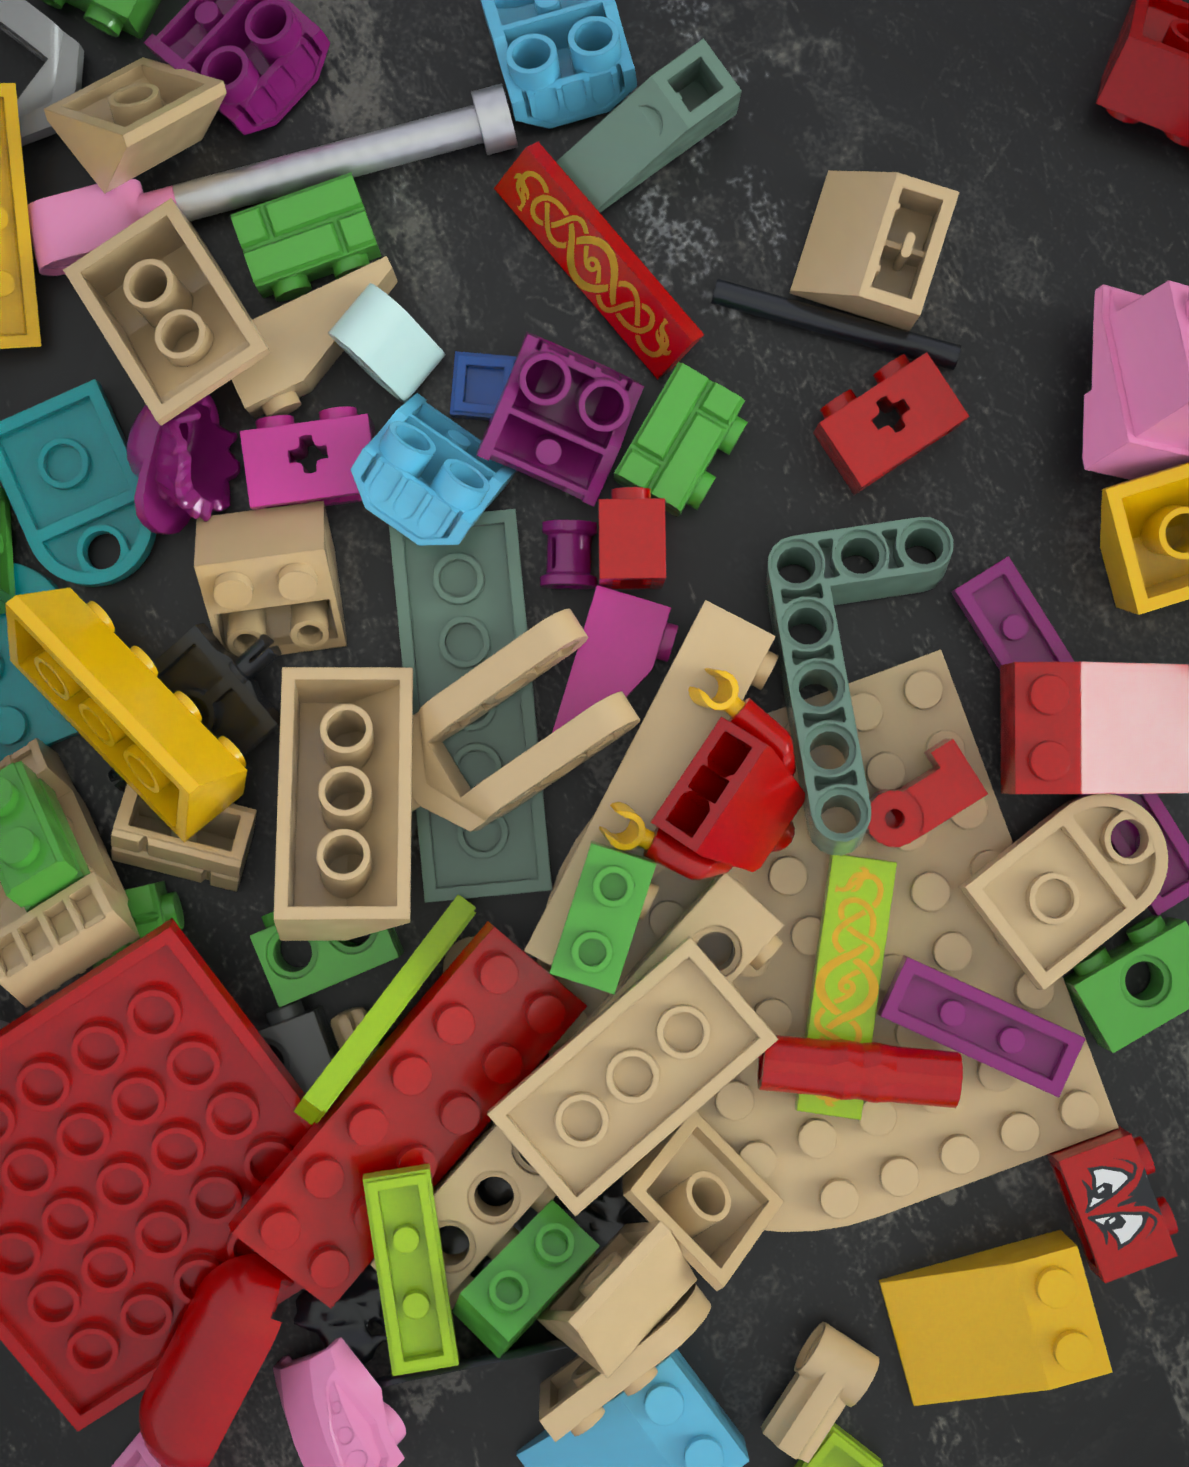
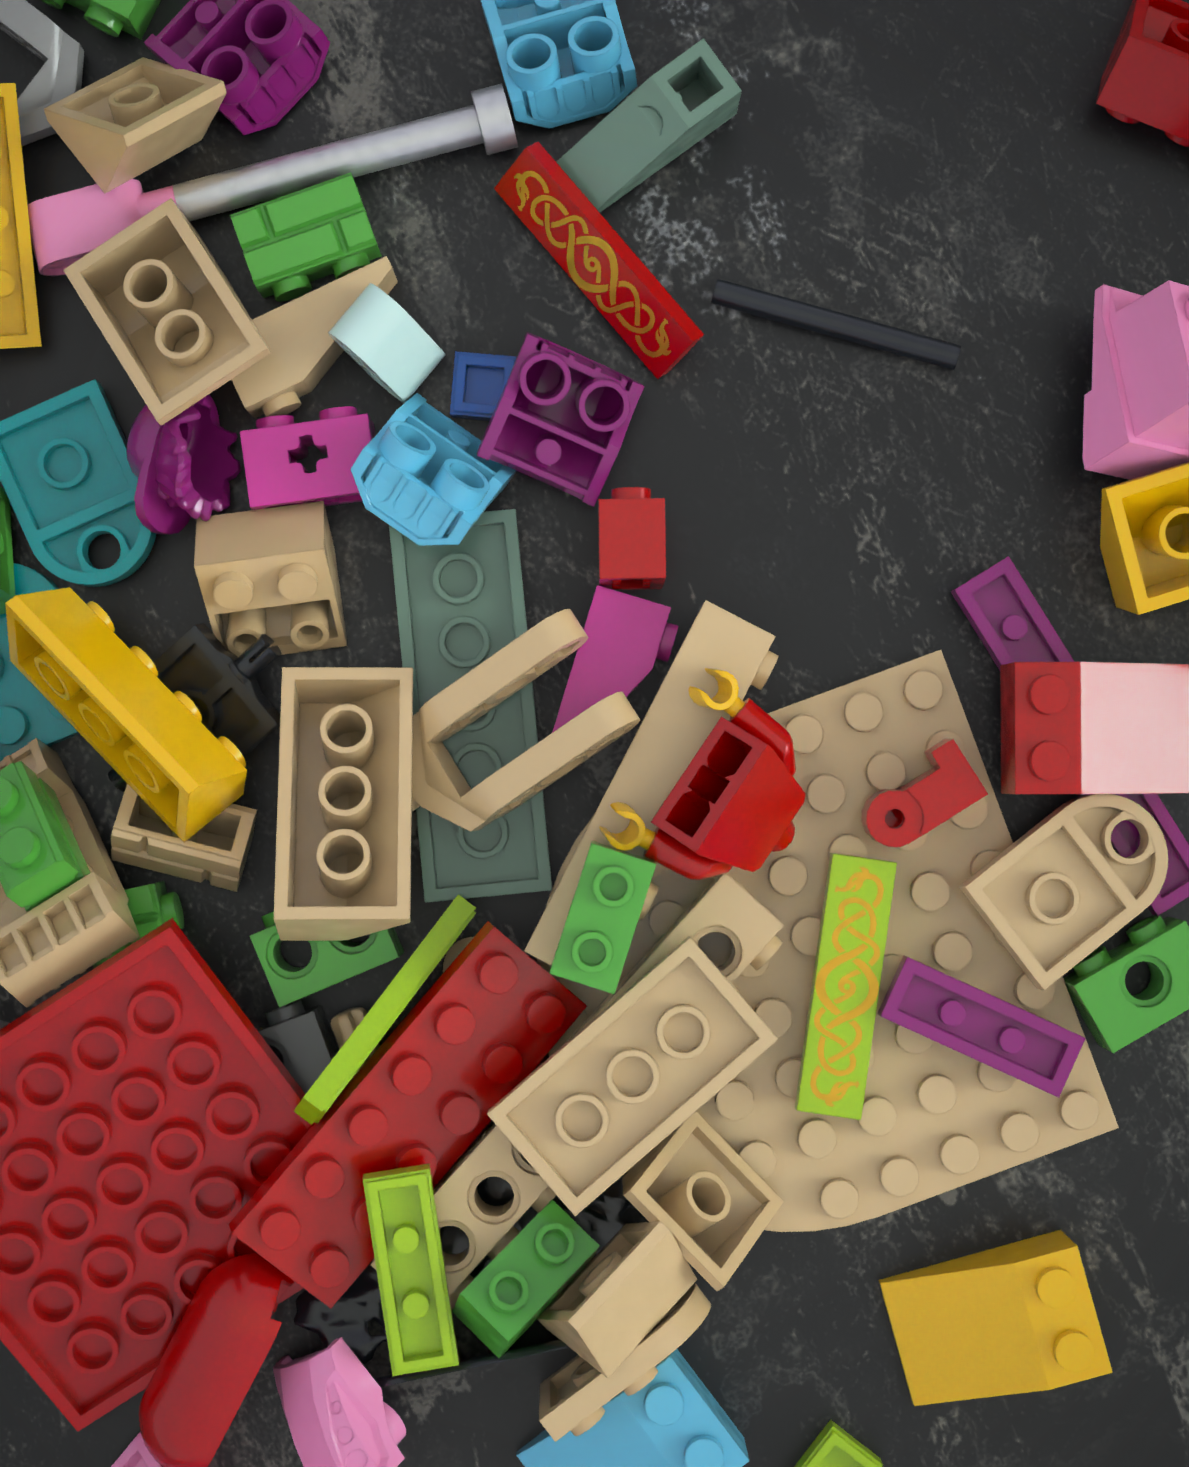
magenta bush [540,520,597,590] -> none
bright green brick [613,362,748,517] -> none
red axle [757,1035,963,1108] -> none
tan piece [761,1322,880,1463] -> none
sand green beam [765,517,954,856] -> none
tan slope [789,170,959,331] -> none
red brick [813,352,970,495] -> none
red brick [1047,1125,1178,1283] -> none

